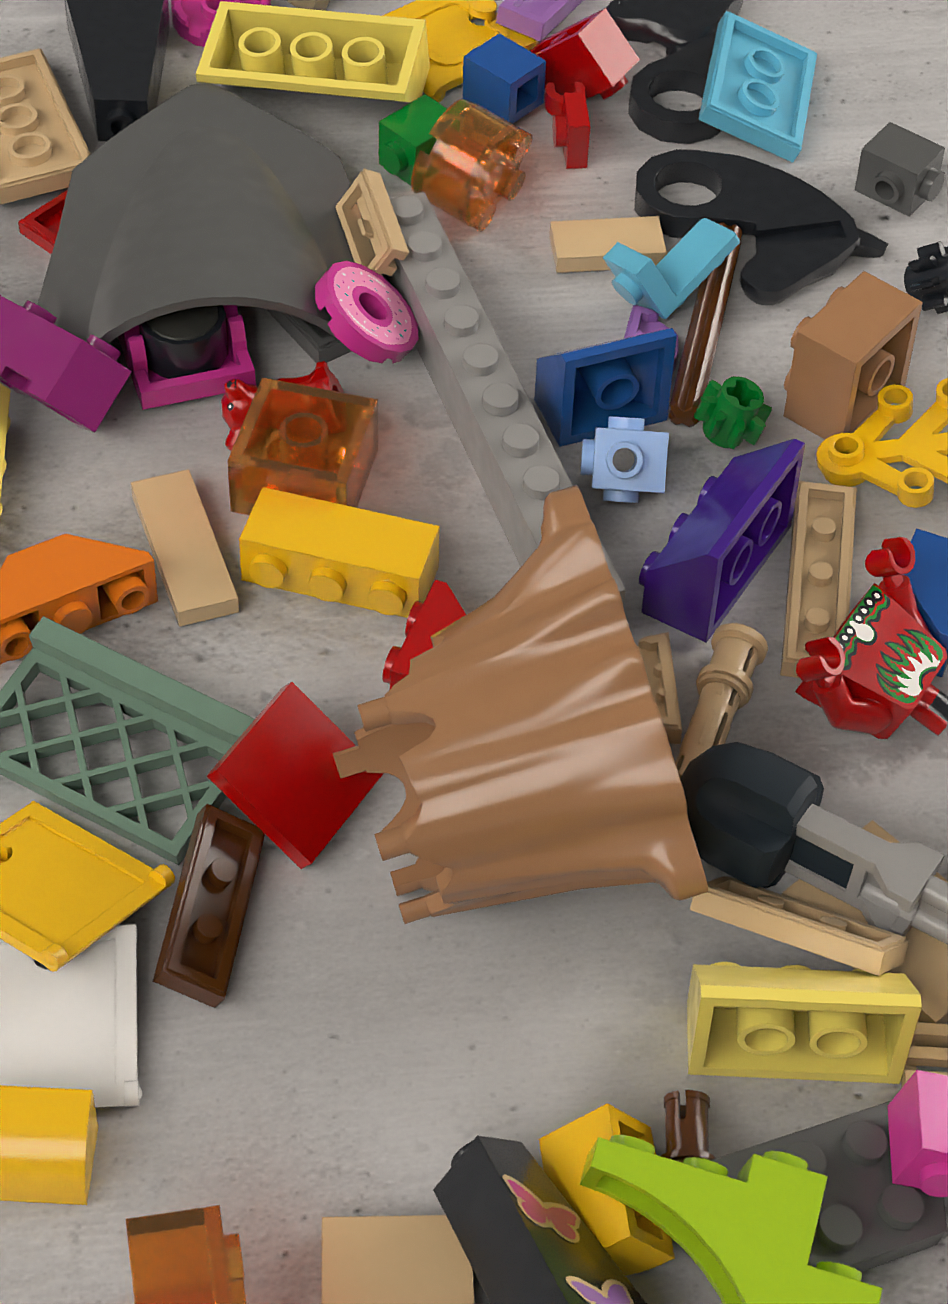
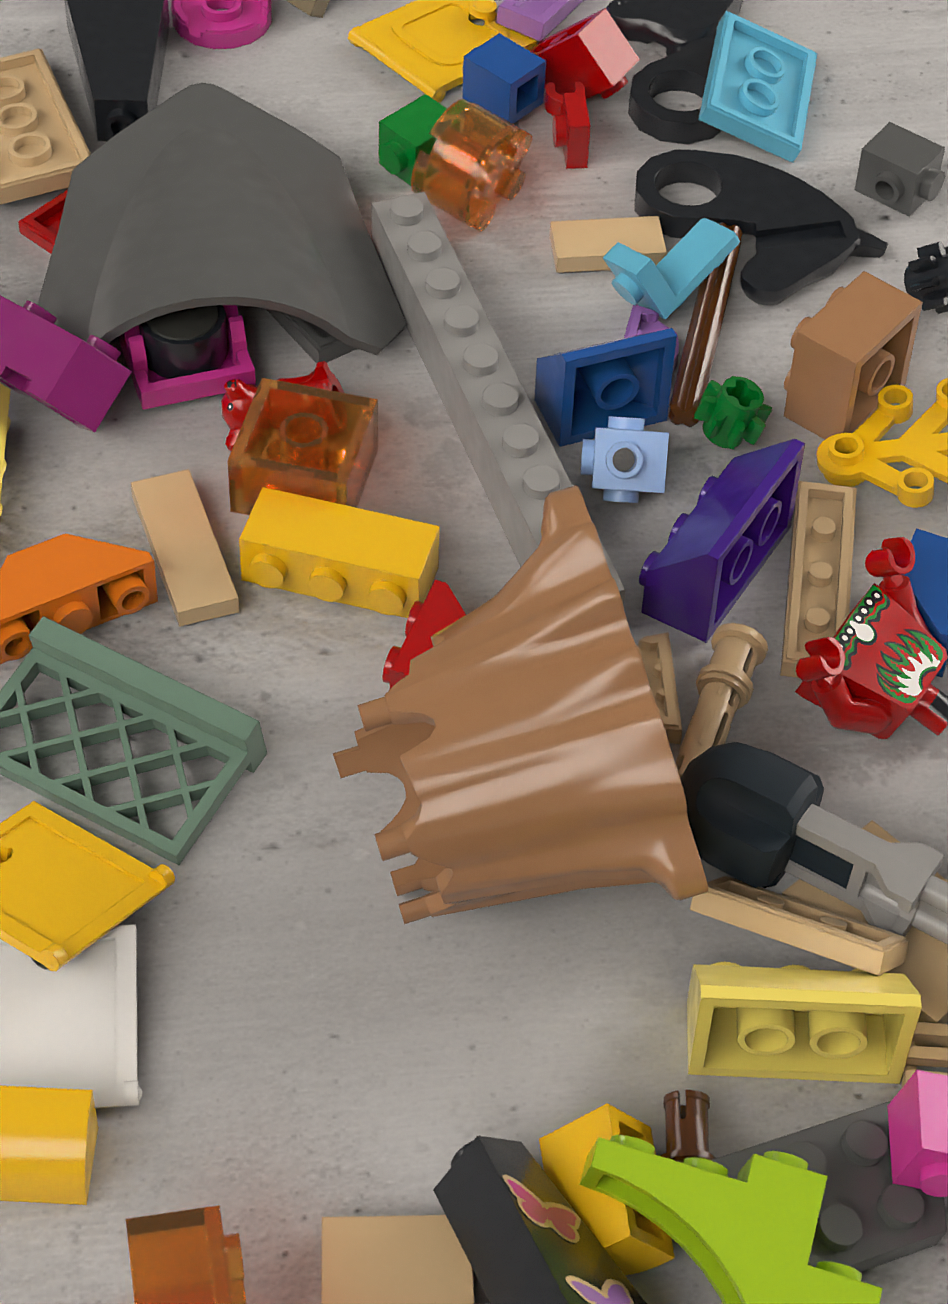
reddish brown tile [152,804,265,1008] -> none
light yellow slope [195,1,430,103] -> none
red tile [206,682,384,869] -> none
tile [315,261,419,364] -> none
tan tile [335,168,409,277] -> none

